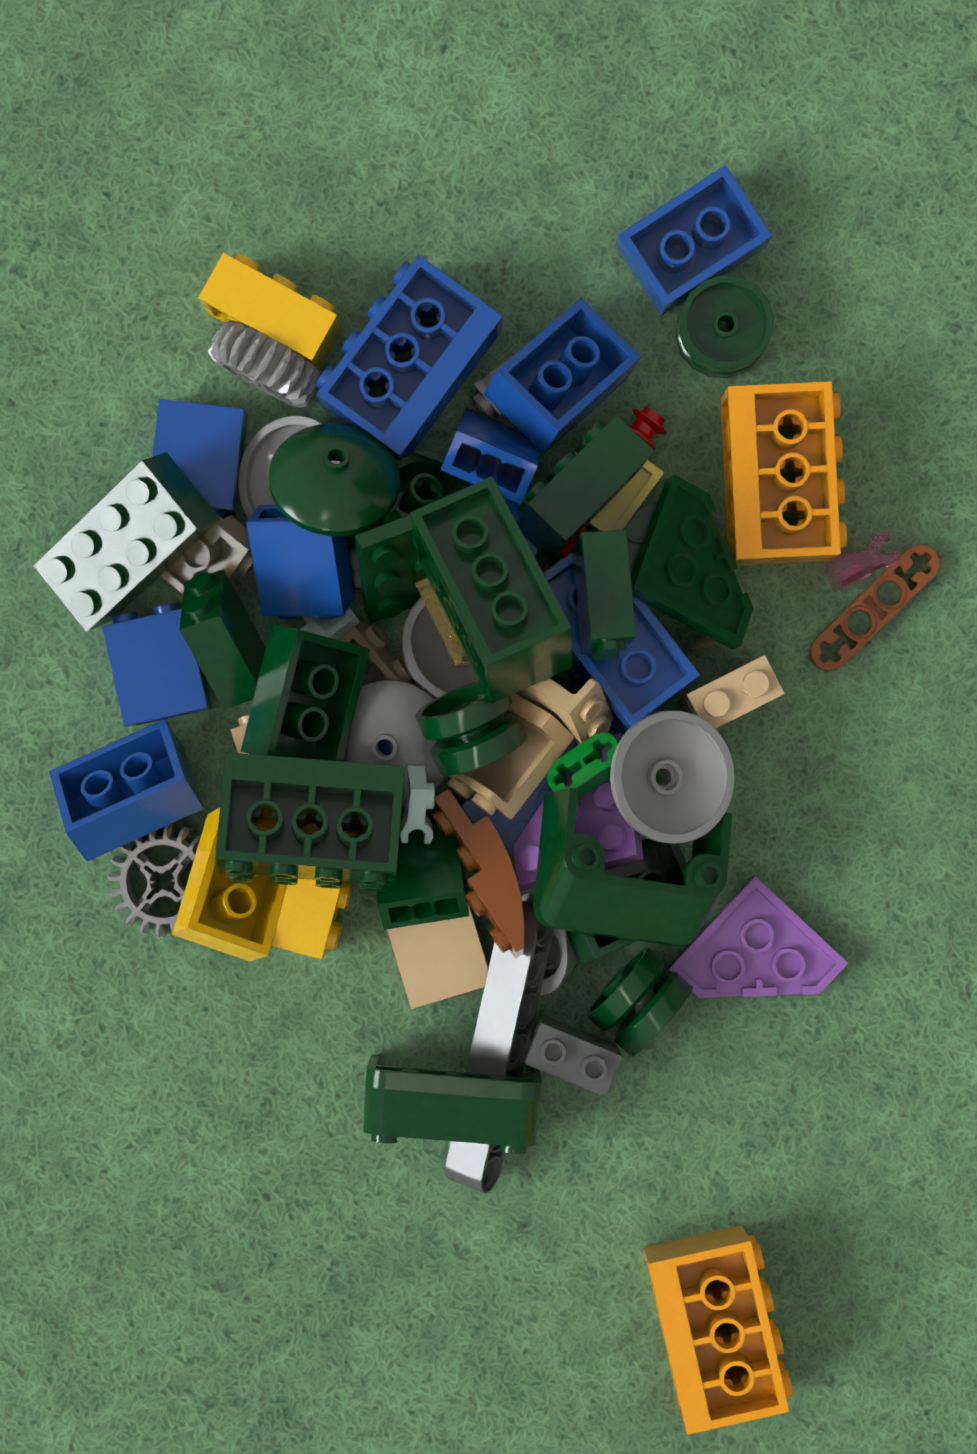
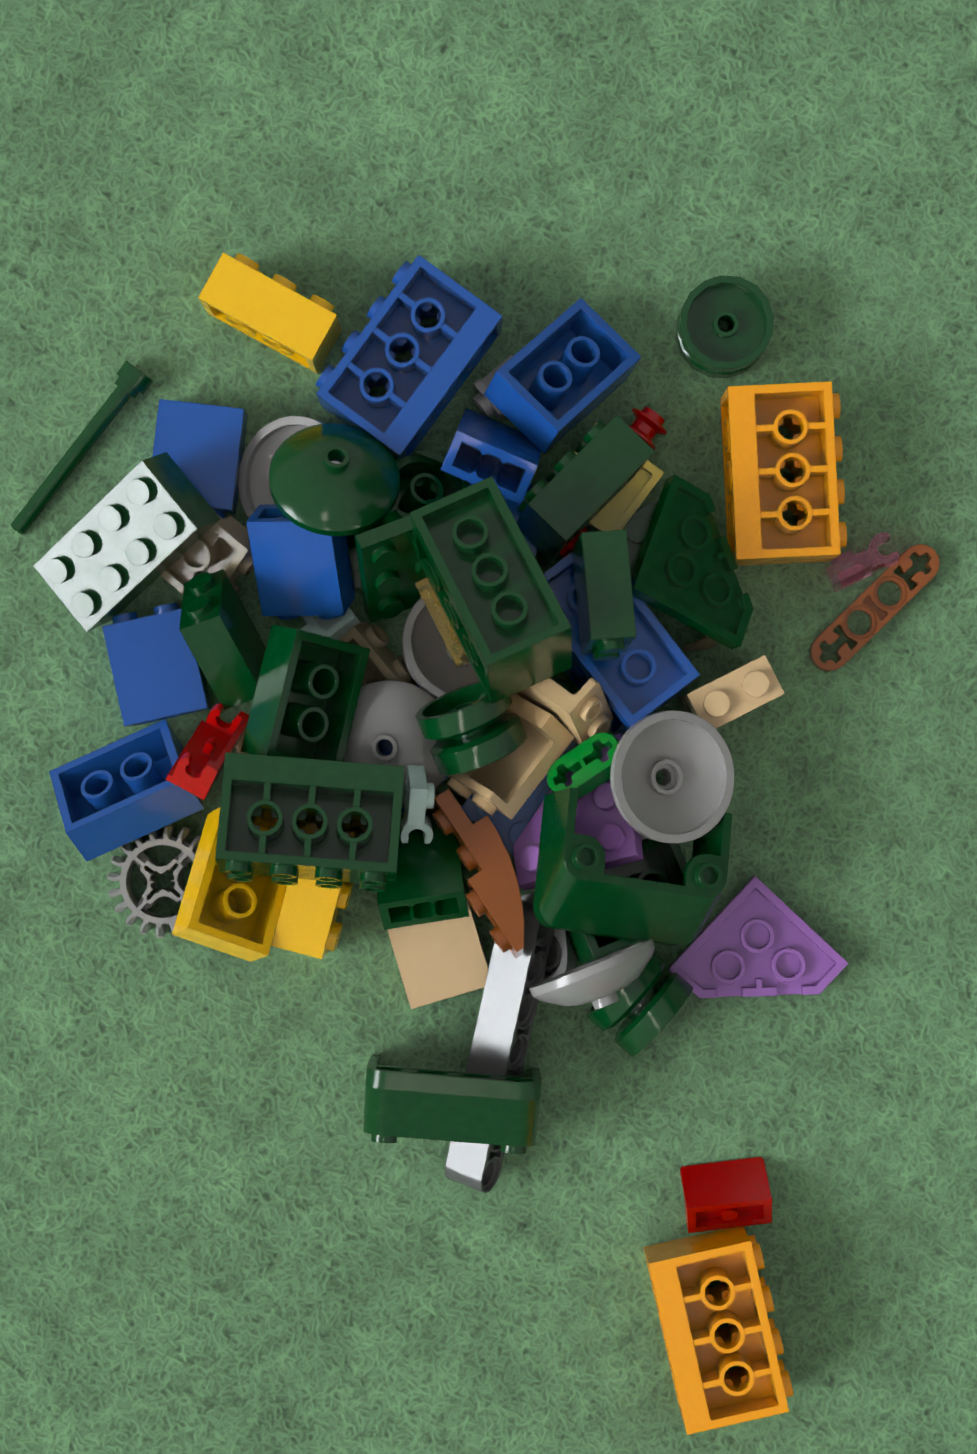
light grey gear [208,321,321,407] -> none
dark grey panel [526,1013,622,1096] -> none
blue brick [615,165,772,316] -> none
none -> dark green piece [11,360,153,535]
none -> red hinge [165,703,249,800]
none -> light grey dish [529,939,655,1010]
none -> red panel [680,1157,772,1233]

